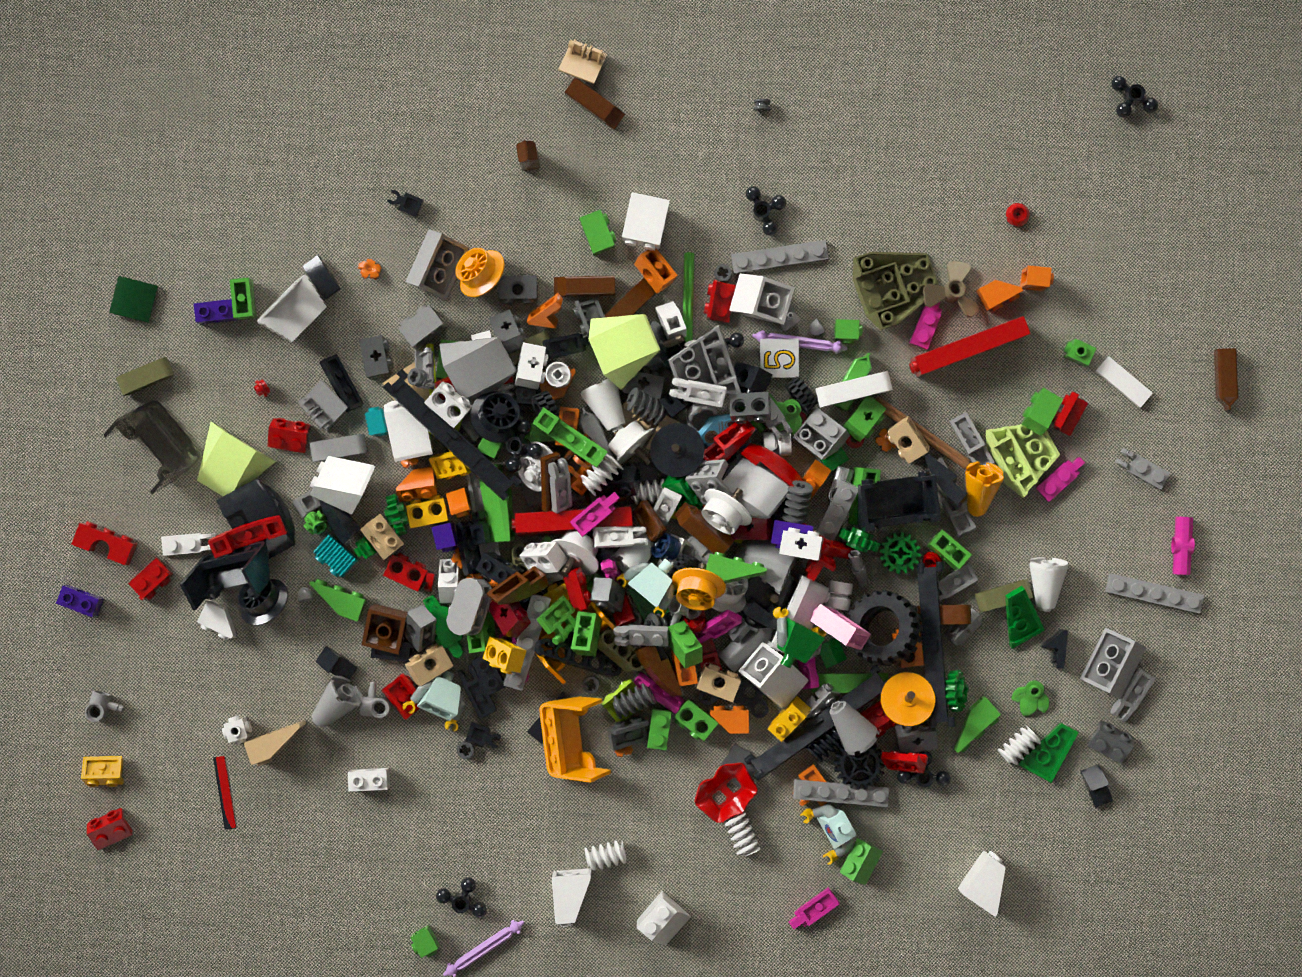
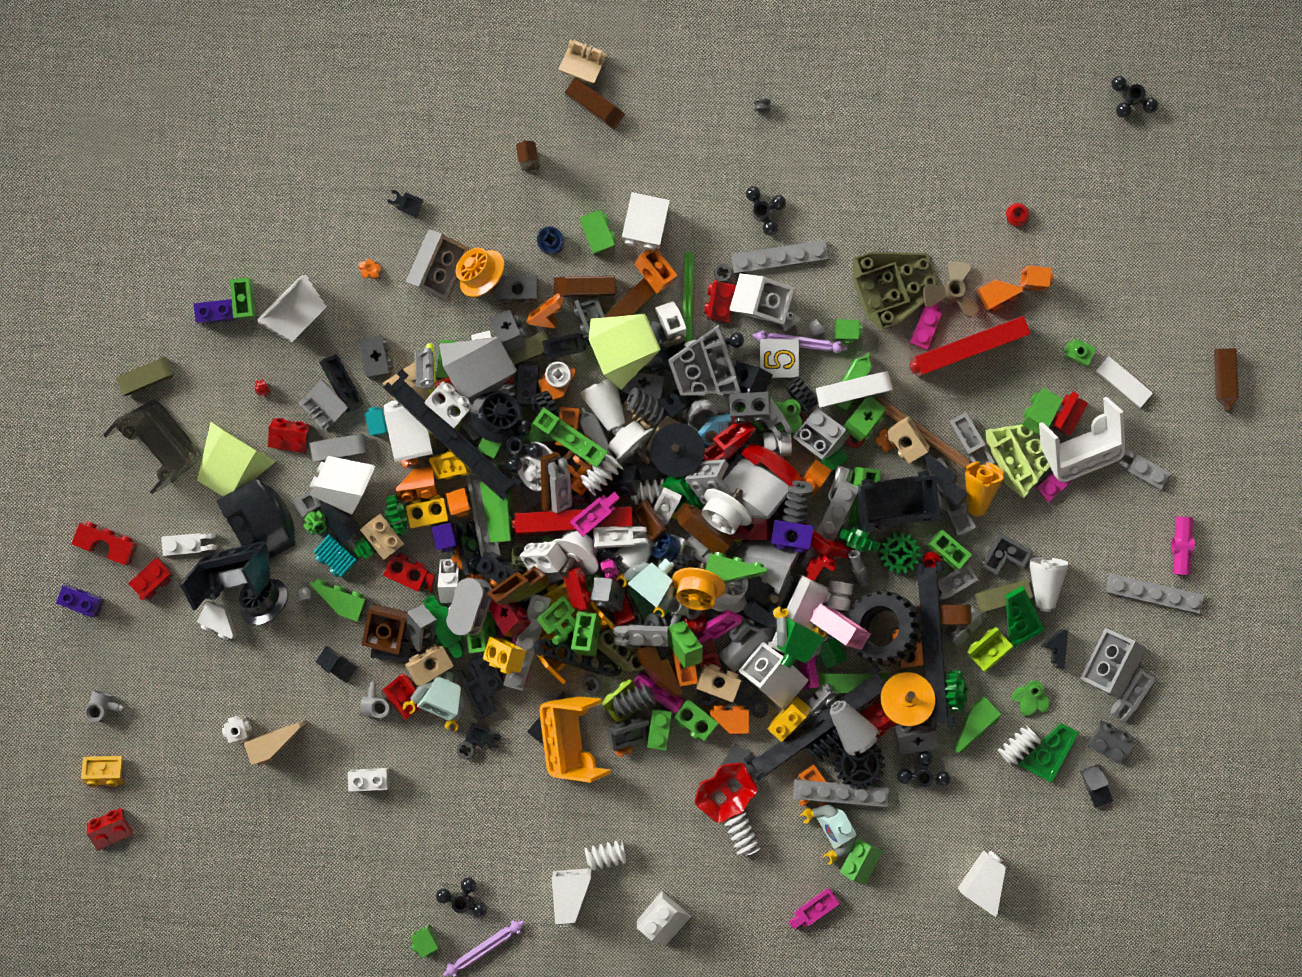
dark green slope [109,276,158,323] -> none
red slope [208,515,287,558] -> none
red sticker [213,756,236,829] -> none
black slope [303,255,341,300] -> none
light grey cone [312,676,363,727] -> none
light grey brick [398,305,446,350] -> none
dark grey bush [408,368,427,387] -> none
black plate [470,510,491,545] -> none
white brick [515,342,548,389] -> none
white hinge [669,378,727,407] -> none
white brick [779,528,824,561] -> none
red bracket [881,751,928,773] -> none
none -> dark blue wheel [537,226,564,255]
none -> lime bracket [967,627,1014,673]
none -> dark grey brick [981,533,1033,576]
none -> white windscreen [1039,397,1125,482]

